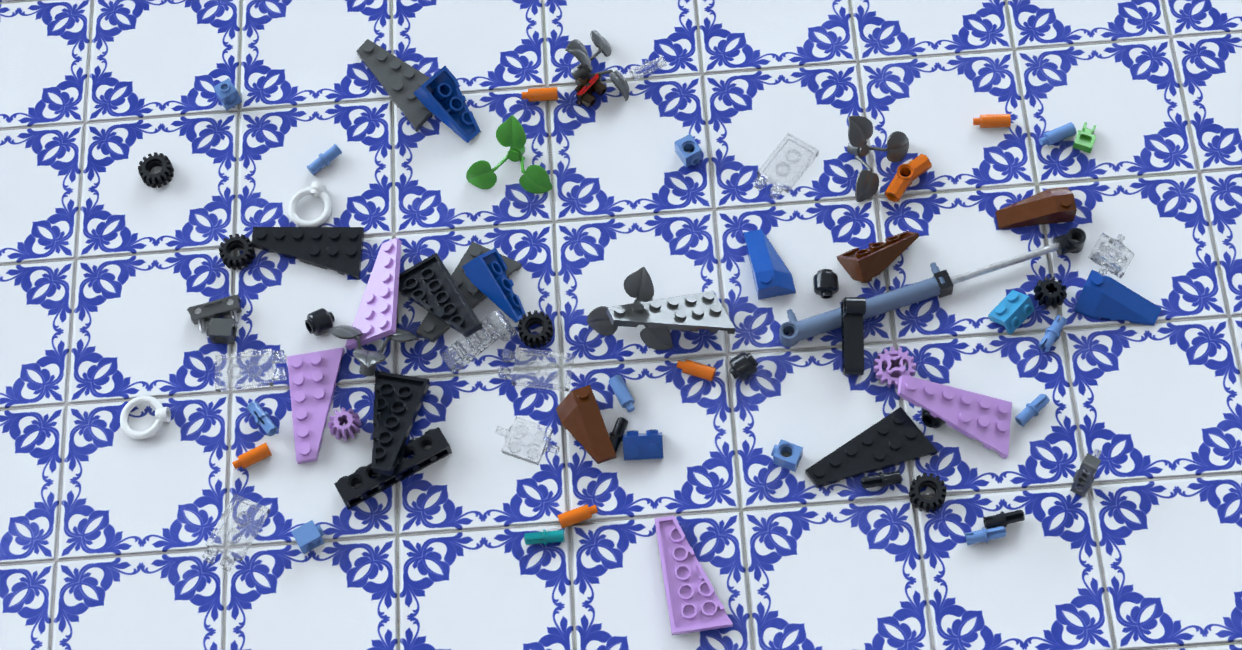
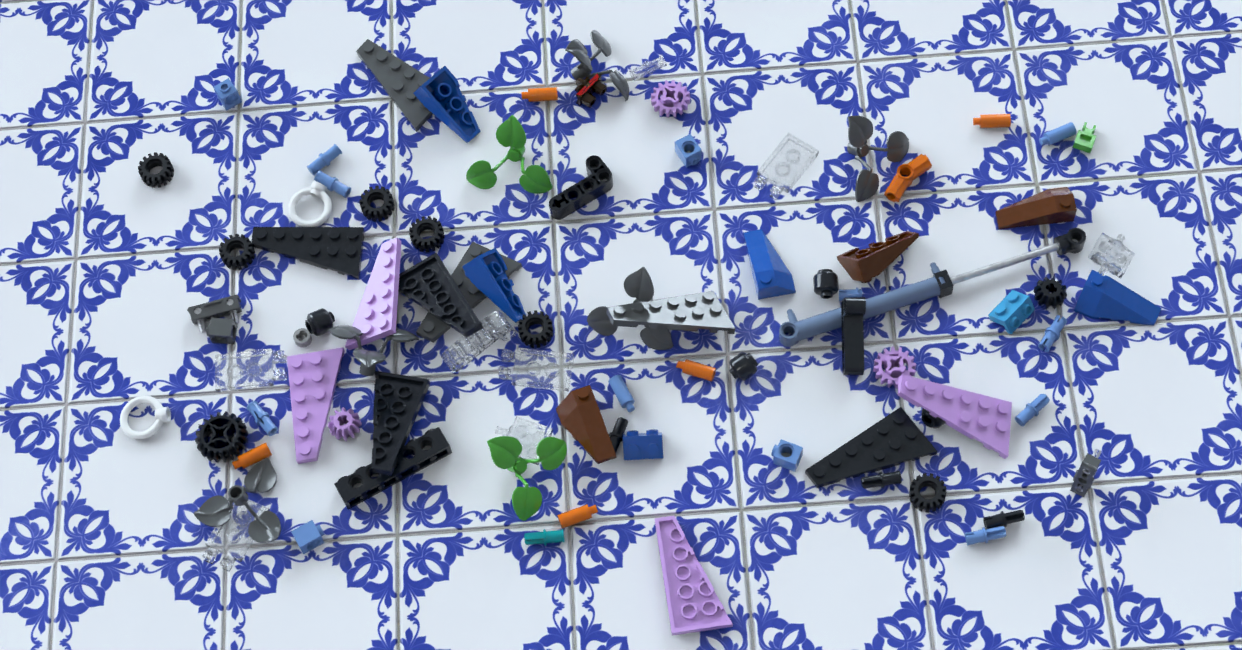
none -> dark grey plant [194,458,281,543]
none -> black gear [195,411,248,463]
none -> light grey bush [293,328,312,348]
none -> medium blue pin [314,170,351,198]
none -> black tyre [359,186,395,222]
none -> black tyre [409,216,445,253]
none -> bright green plant [487,436,567,521]
none -> black beam [549,155,613,220]
none -> lavender gear [651,80,690,118]
none -> medium blue pin [839,287,862,301]

